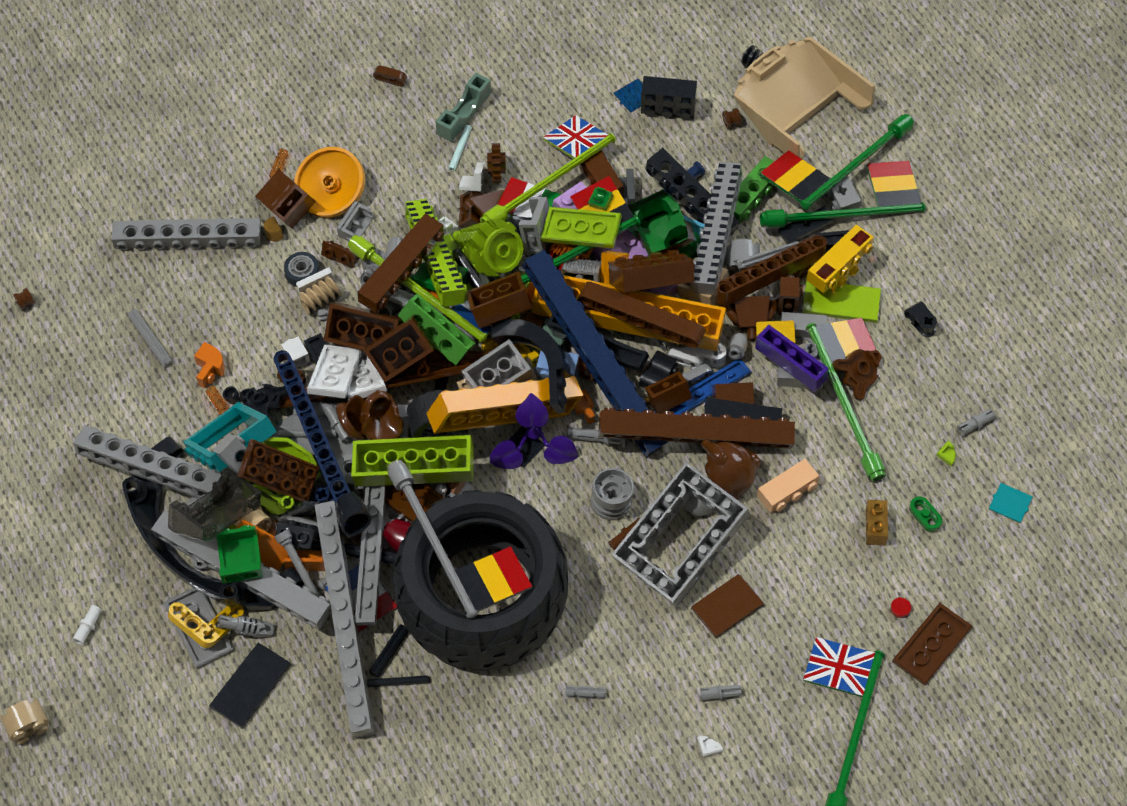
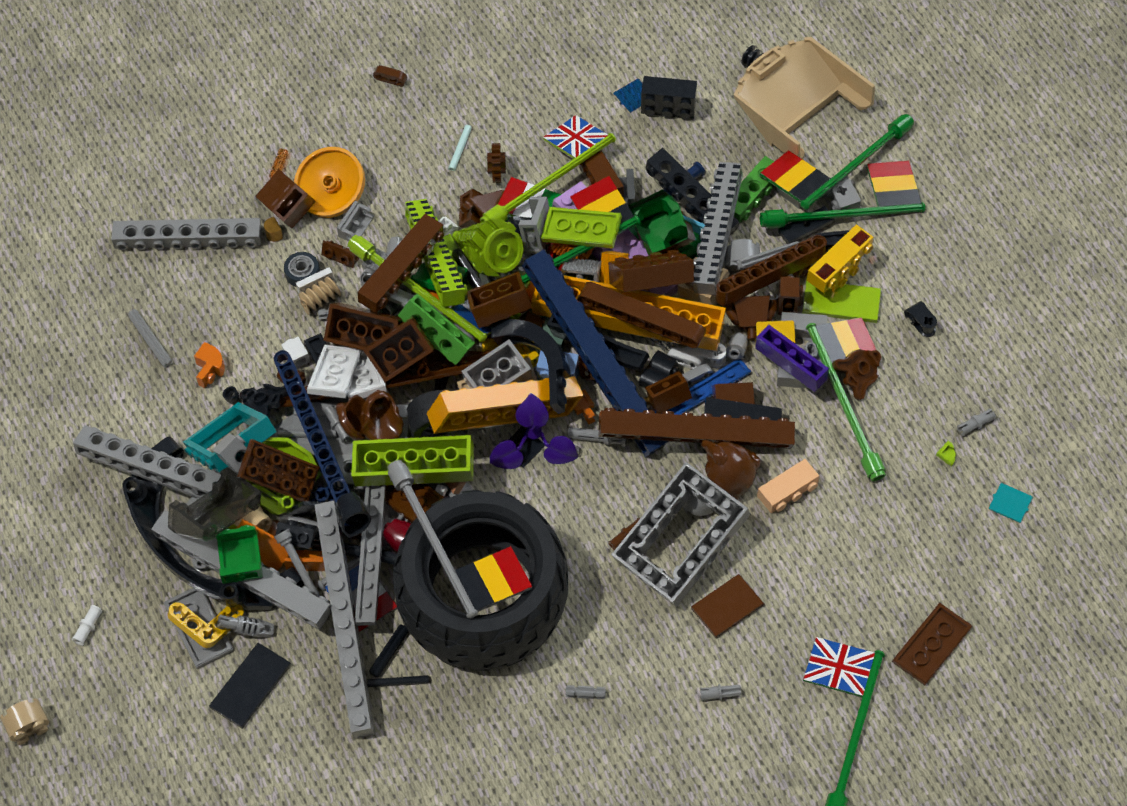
reddish brown wheel [13,288,35,311] -> none
clear orange axle [205,386,229,415] -> none
sand green arch [435,73,491,142] -> none
white panel [459,162,484,191] -> none
green tile [588,187,613,211] -> none
light grey wheel [590,468,634,520] -> none
white tile [697,736,723,758] -> none
reddish brown wheel [722,108,742,129] -> none
pearl gold brick [865,500,888,546] -> none
red tile [890,597,911,618] -> none
green plate [909,496,942,532] -> none

